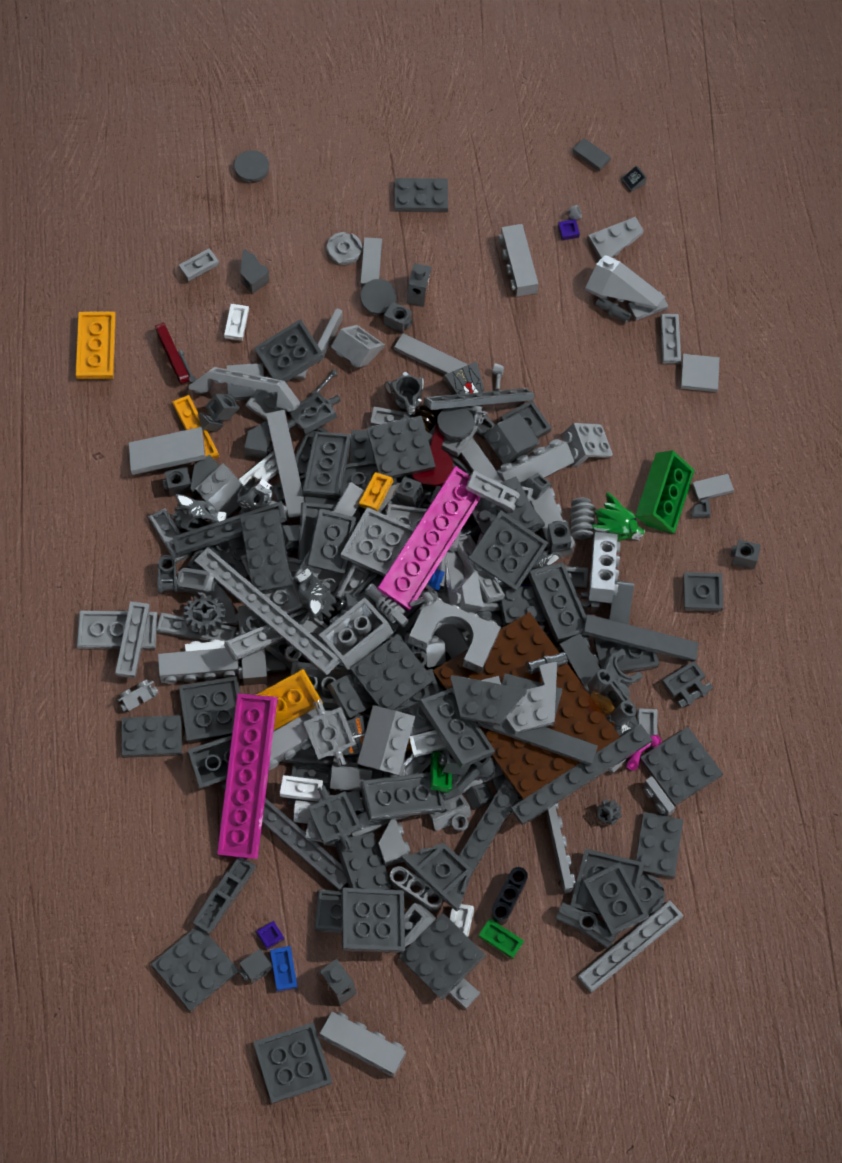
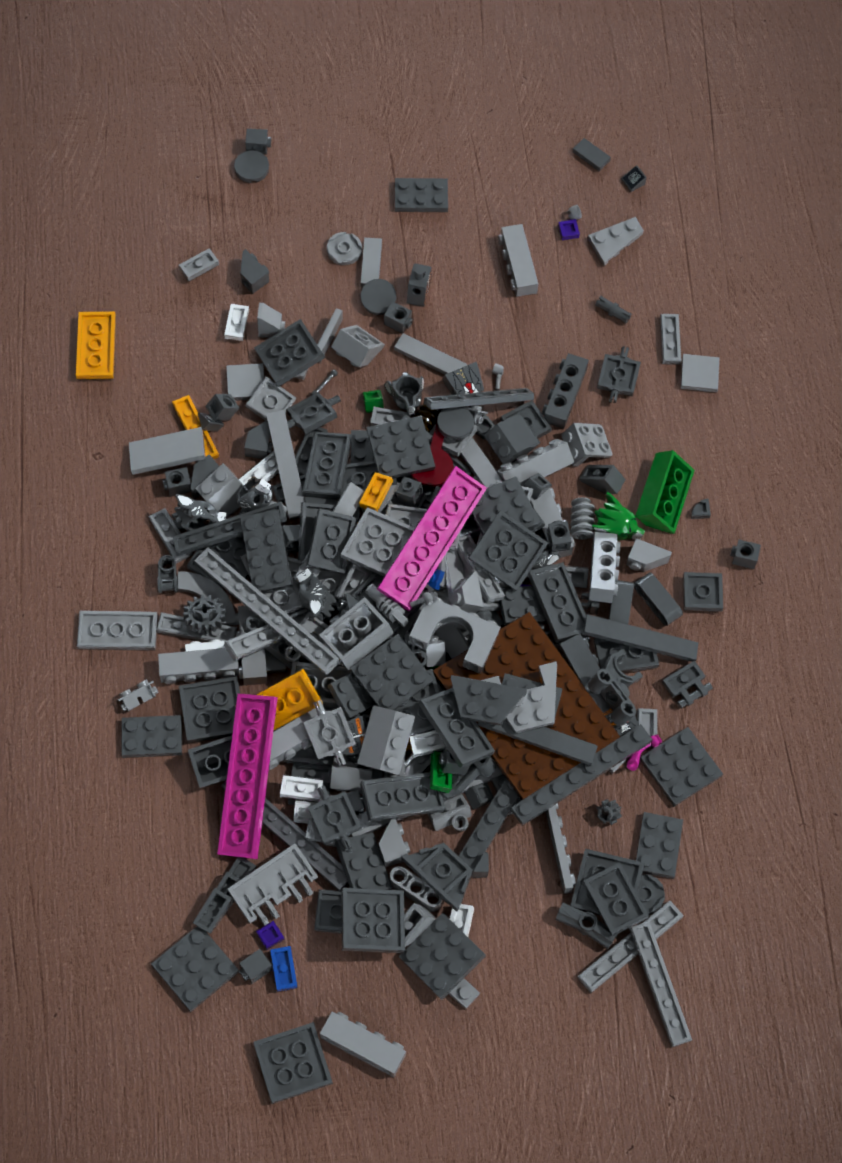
light grey plate [115,601,150,678] -> none
dark red beam [155,322,190,385] -> none
light grey piece [177,568,217,592] -> none
dark grey hinge [178,350,196,384] -> none
light grey slope [189,367,300,412] -> none
dark grey torso [317,959,357,1006] -> none
light grey plate [465,471,520,513] -> none
green plate [478,919,524,959] -> none
black beam [491,867,528,925] -> none
dark grey pin [526,652,568,675] -> none
light grey wedge [585,255,665,309] -> none
clear orange tile [590,691,615,713] -> none
light grey tile [628,291,668,321] -> none
light grey plate [643,776,675,817] -> none
light grey tile [692,474,734,501] -> none
none -> light grey hinge [227,843,318,926]
none -> dark grey brick [245,129,271,154]
none -> light grey slope [257,302,285,338]
none -> green slope [362,390,384,413]
none -> dark grey slope [472,852,489,878]
none -> dark grey brick [542,353,589,429]
none -> dark grey slope [579,465,626,494]
none -> dark grey plate [597,346,641,403]
none -> light grey slope [626,538,672,572]
none -> light grey tile [629,921,692,1047]
none -> dark grey beam [634,572,683,626]

